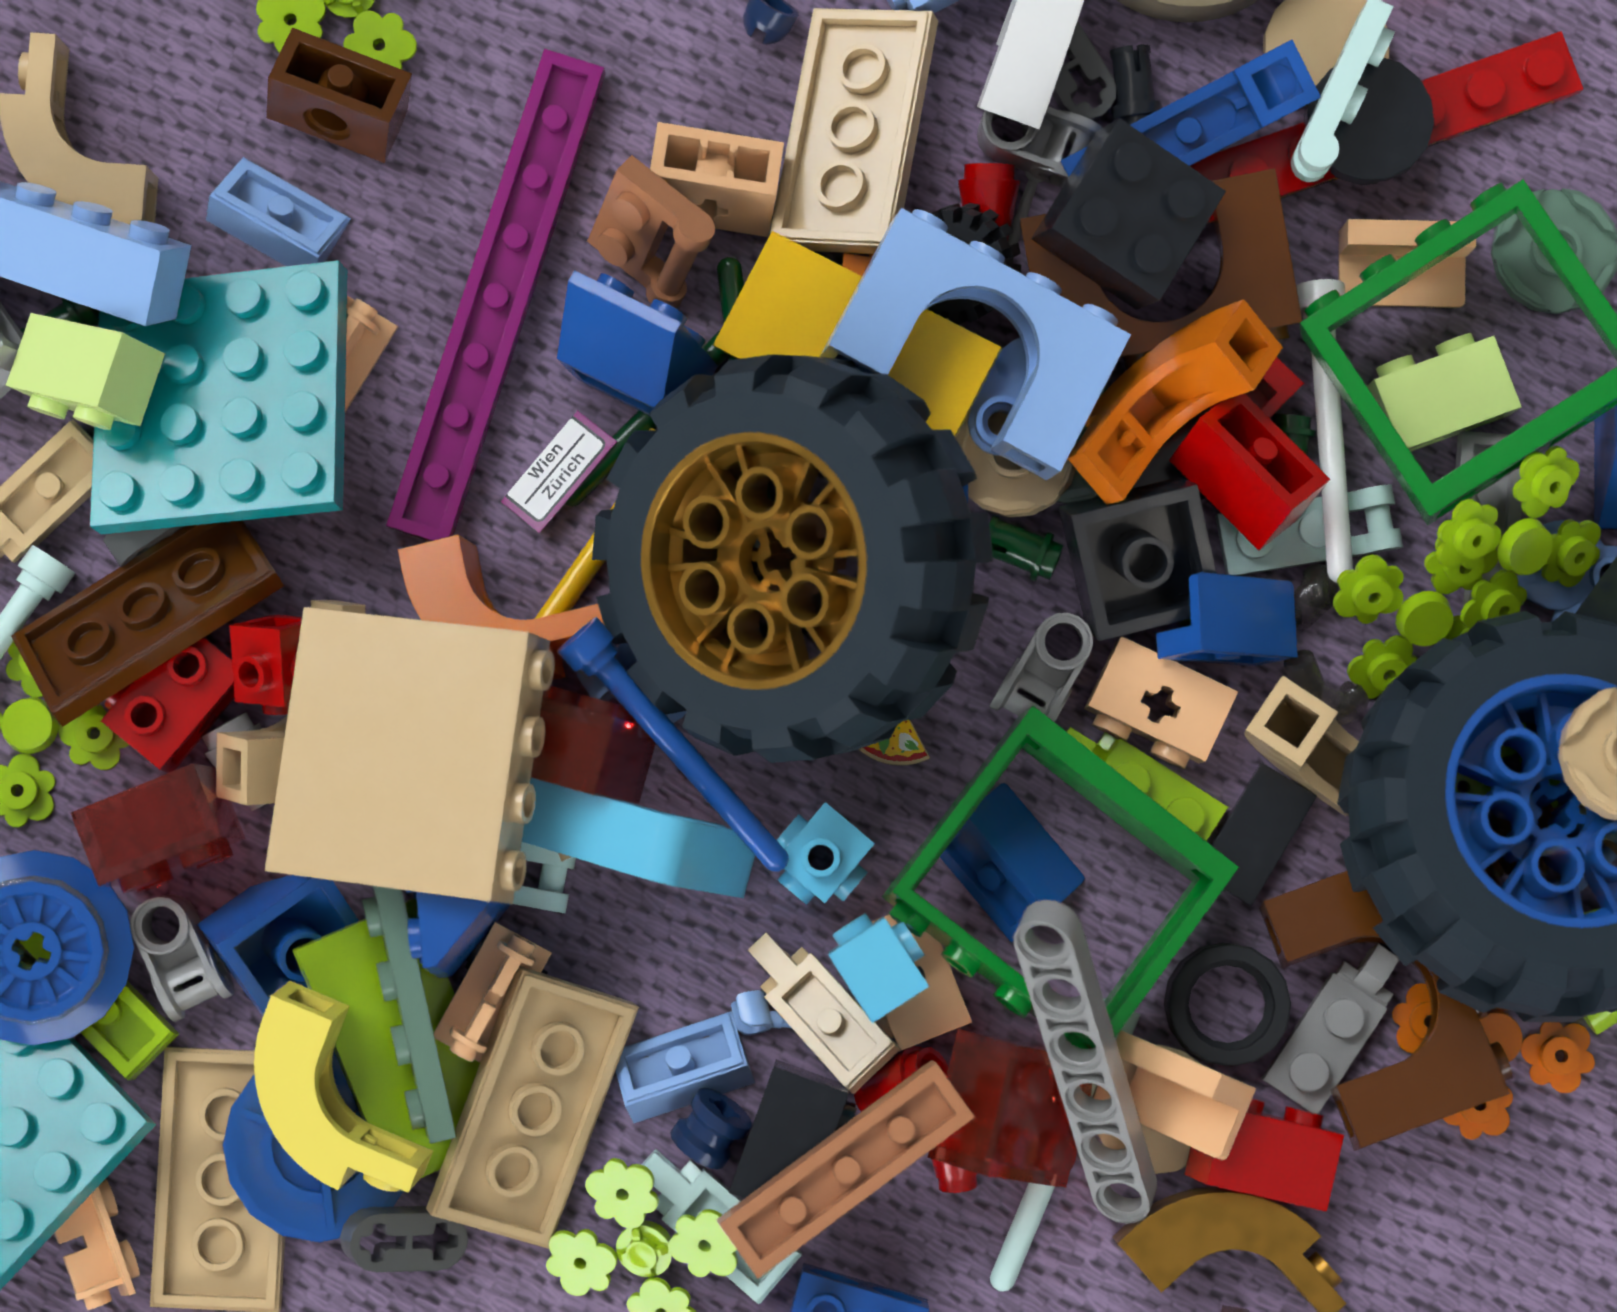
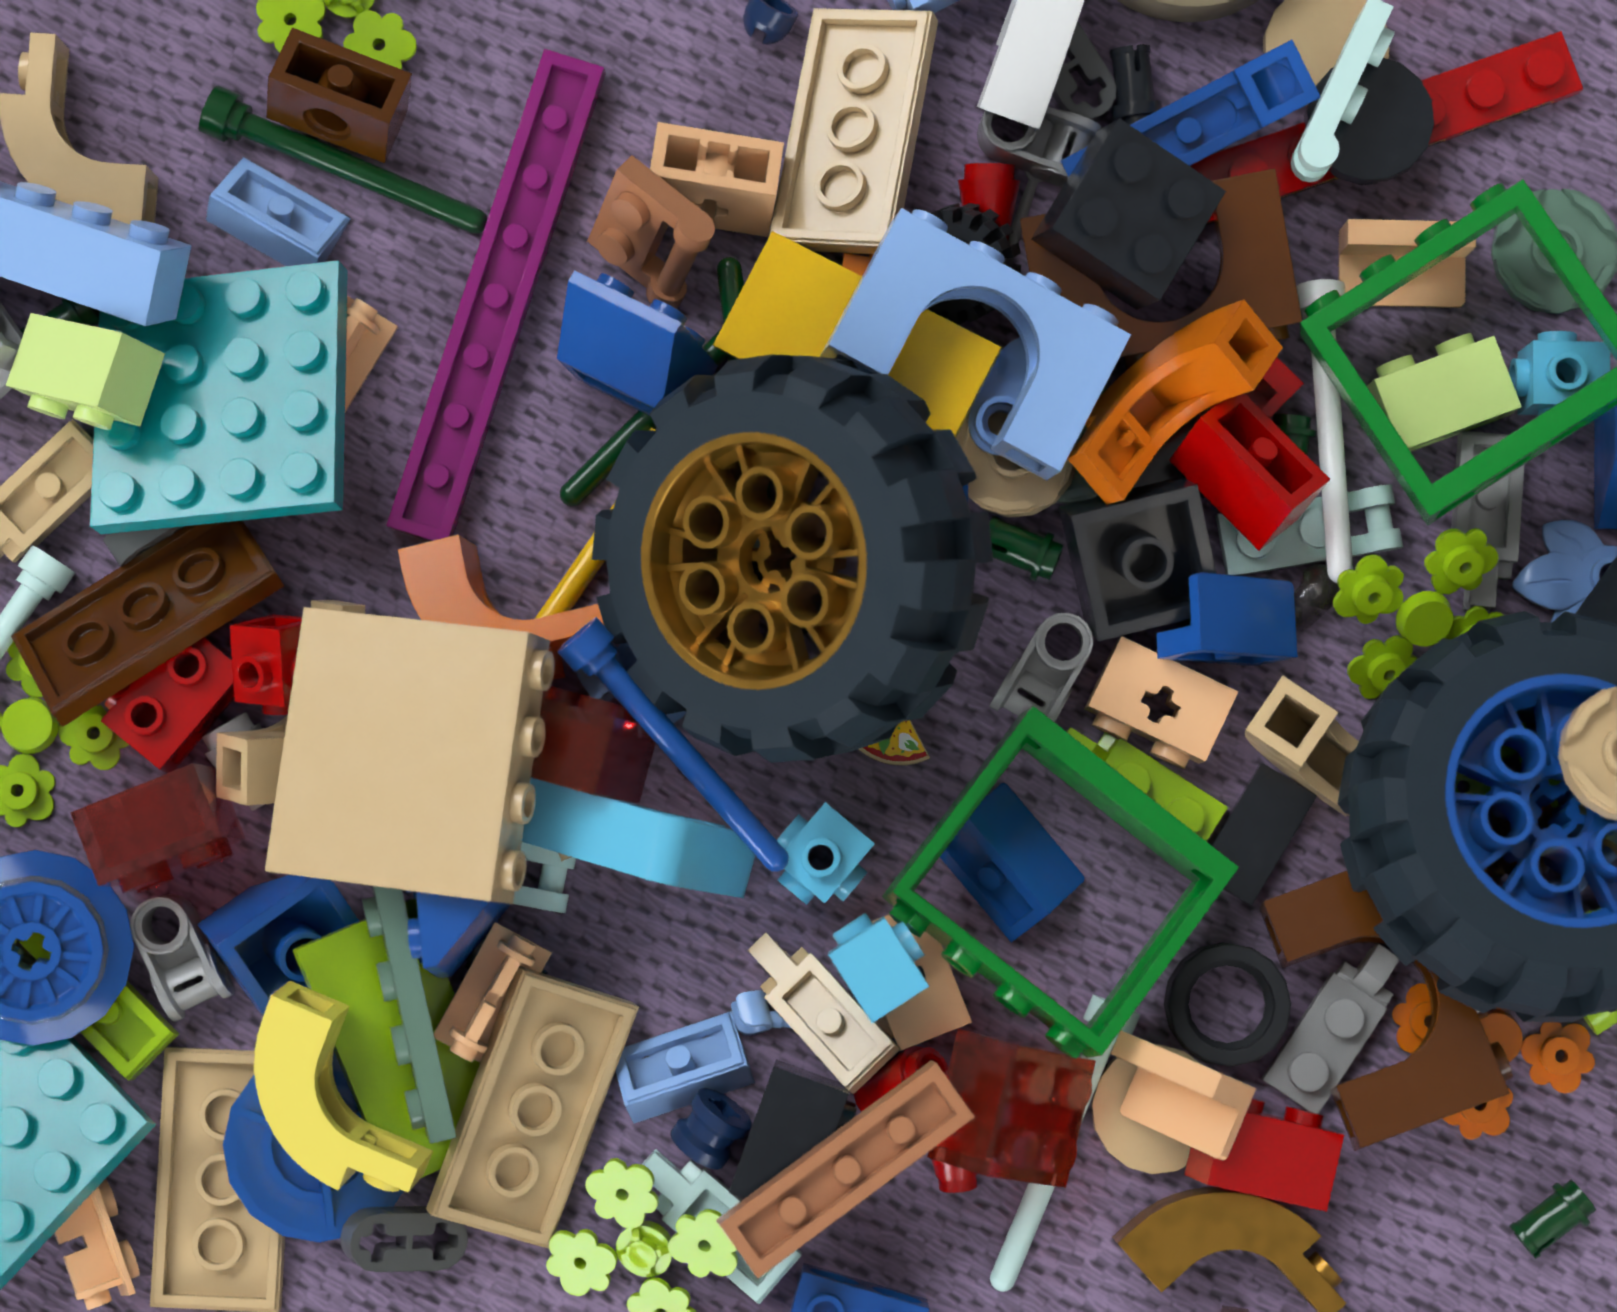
sticker [501,410,617,533] -> none
light grey beam [1014,900,1157,1224] -> none
clear smoke arm [1283,650,1369,725] -> none
lime plant [1437,445,1601,629] -> none
none -> dark green piece [199,85,488,234]
none -> medium azure brick [1509,331,1610,417]
none -> dark green pin [1509,1180,1596,1259]

